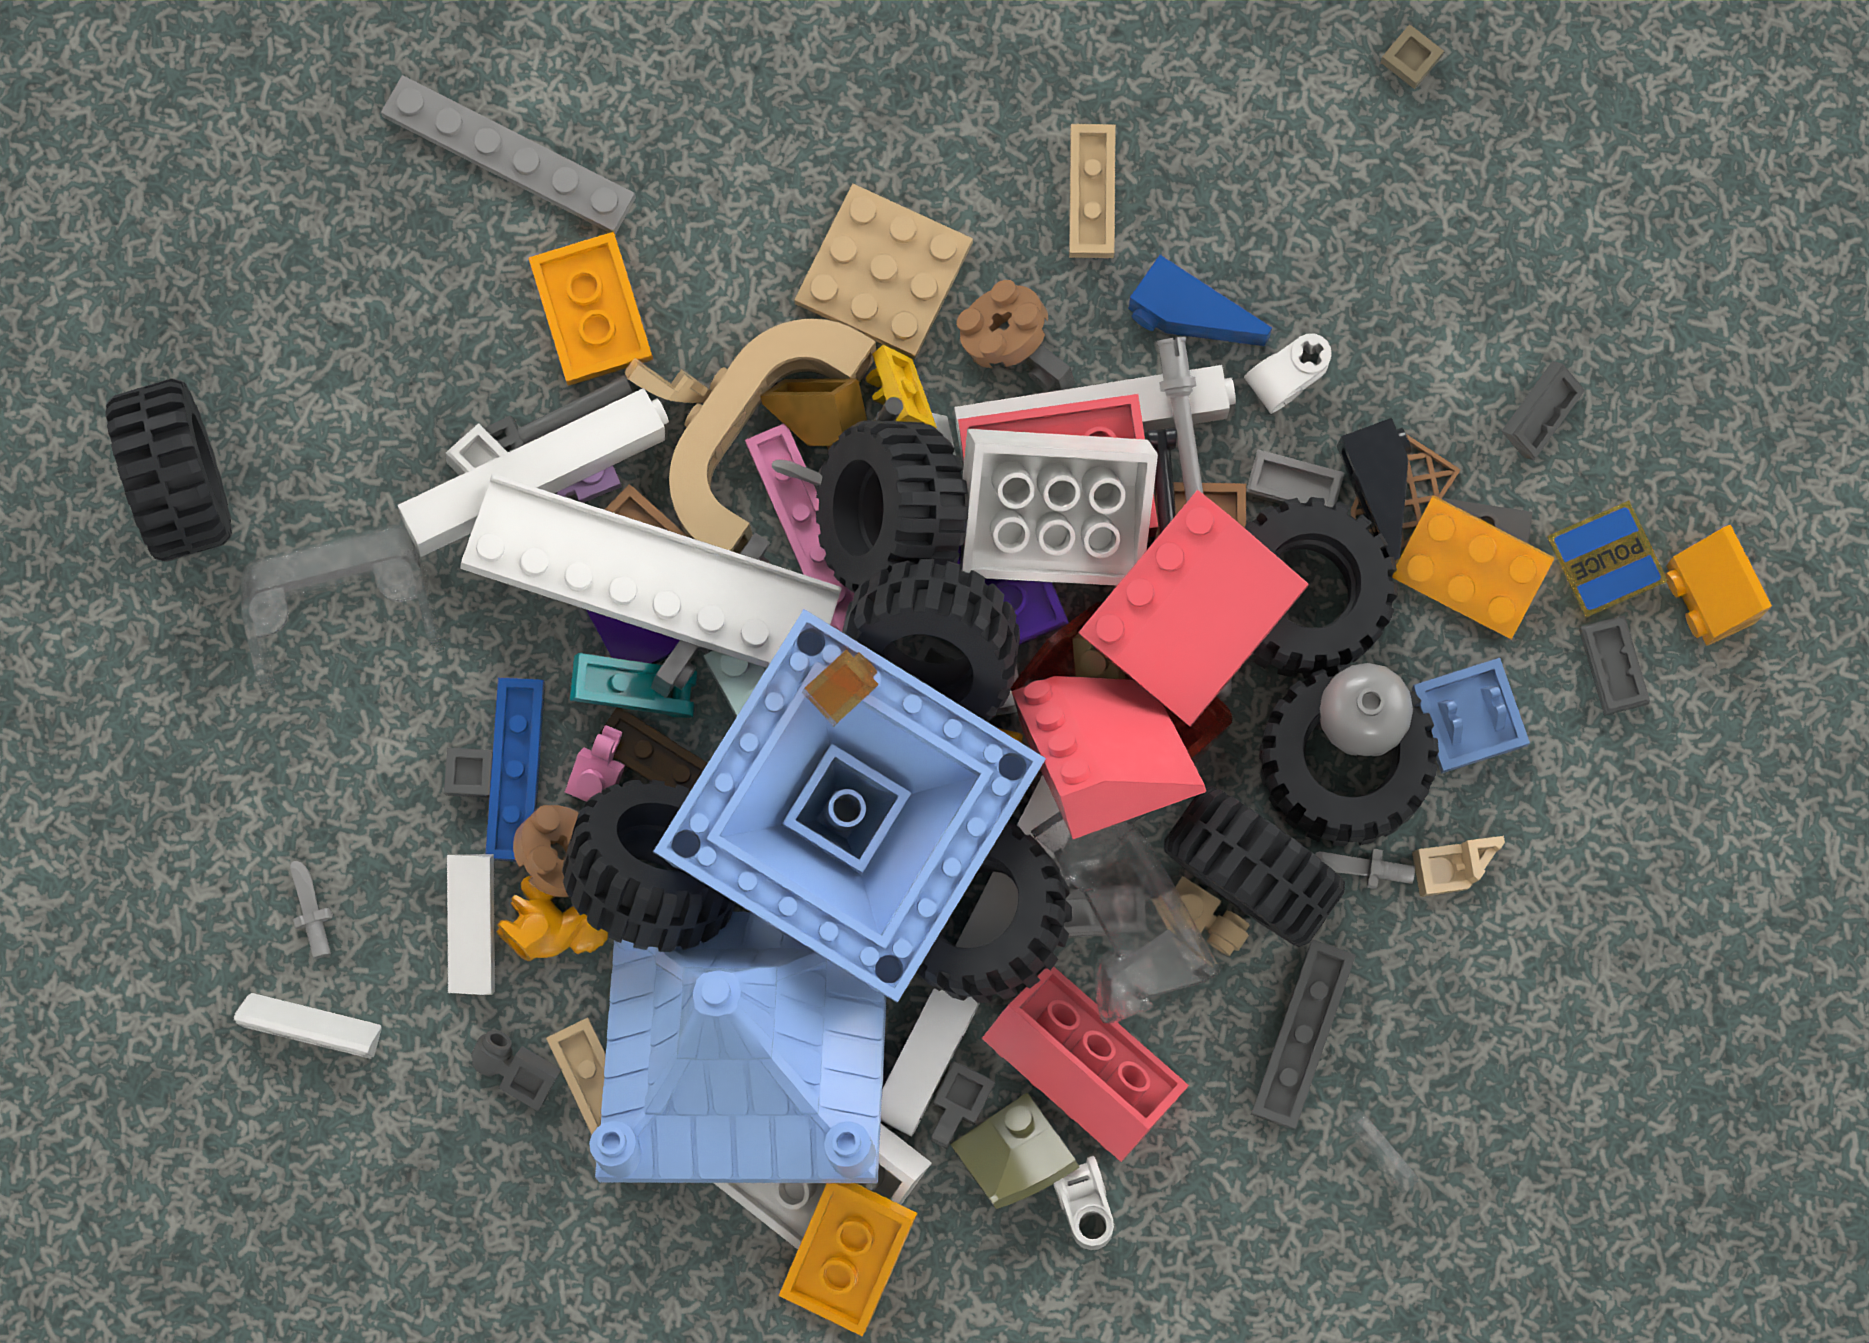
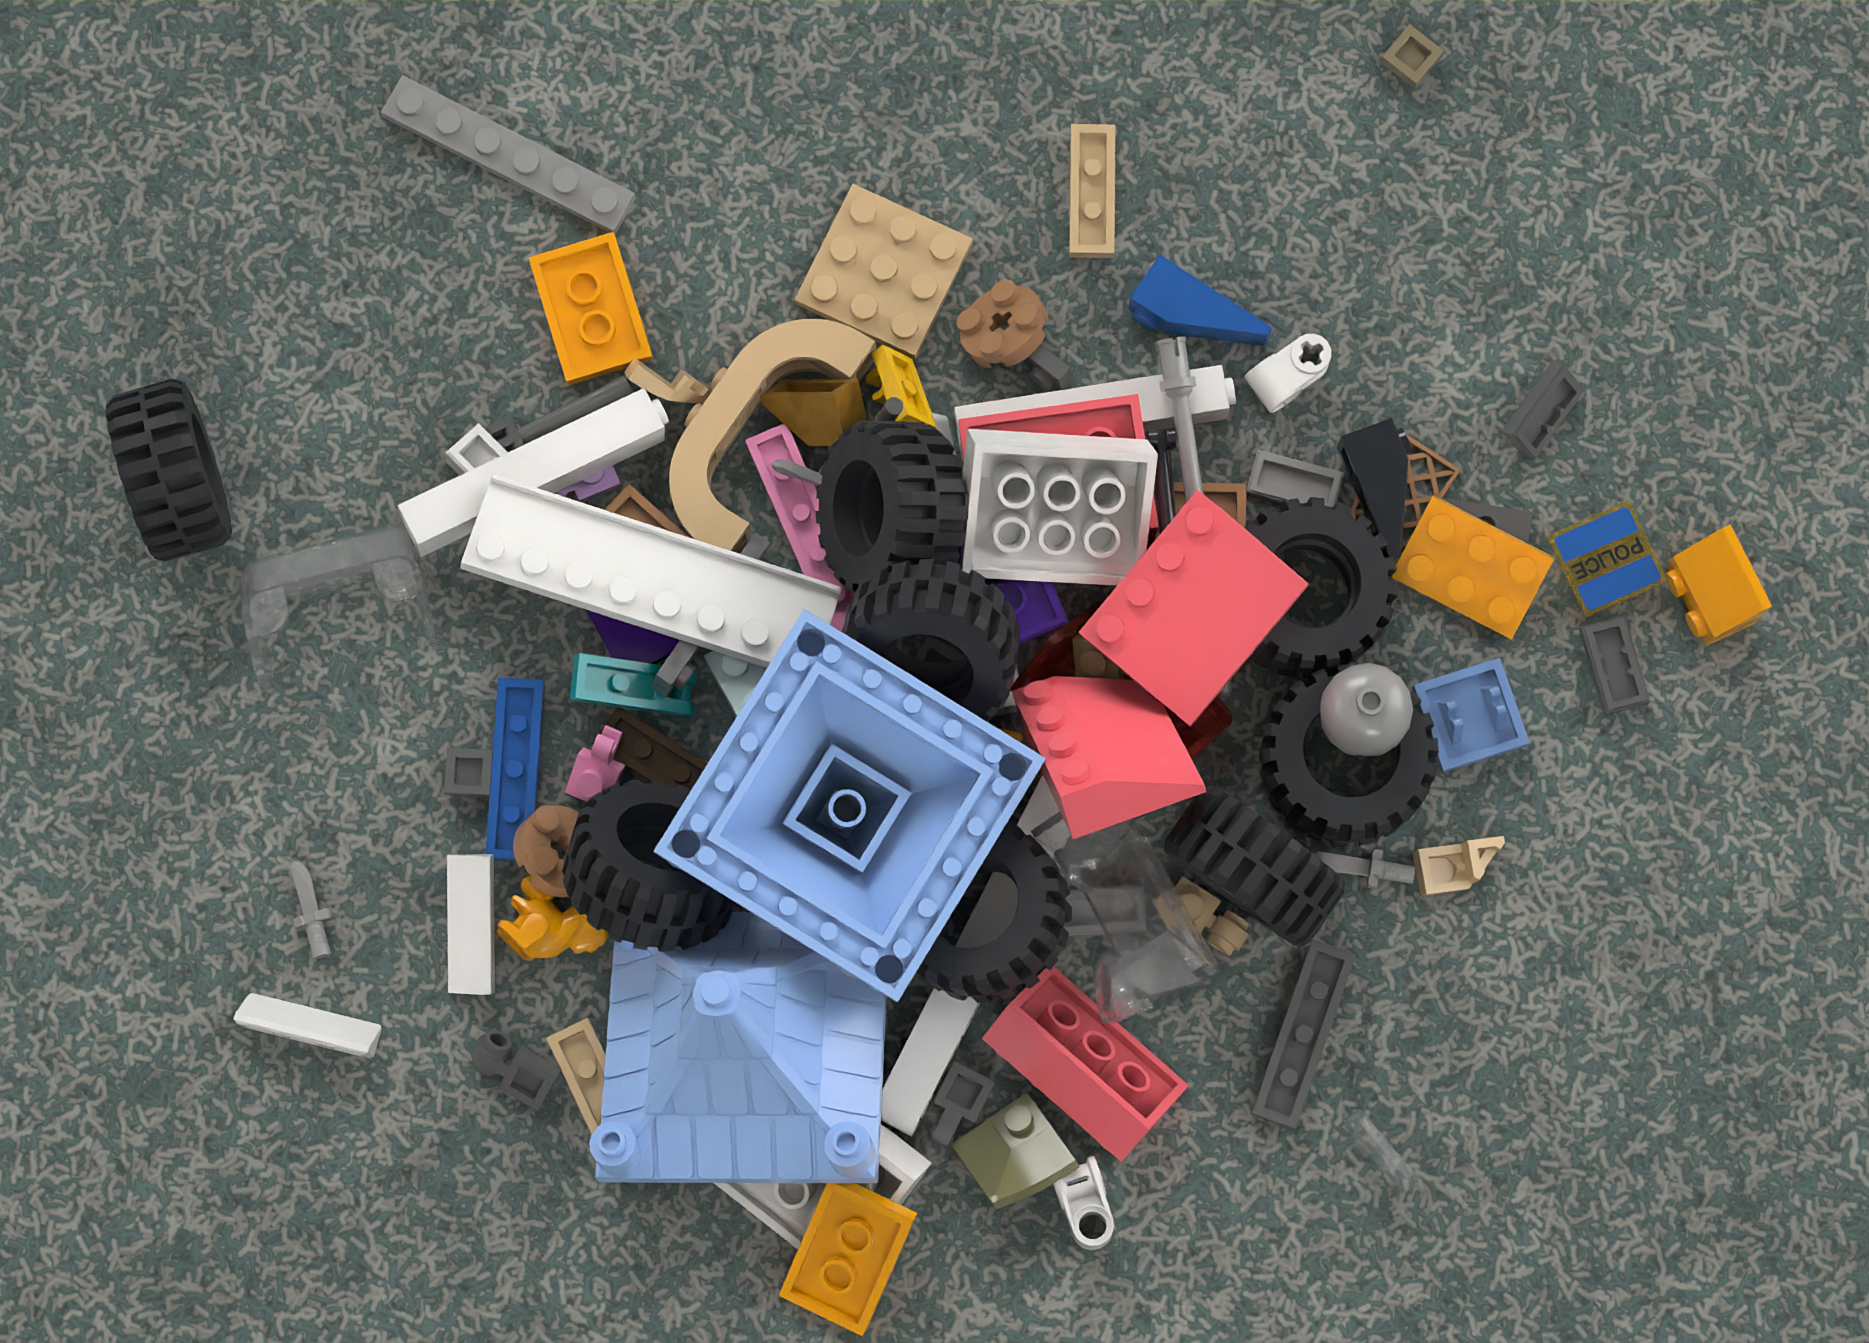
clear orange brick [802,649,879,727] -> none

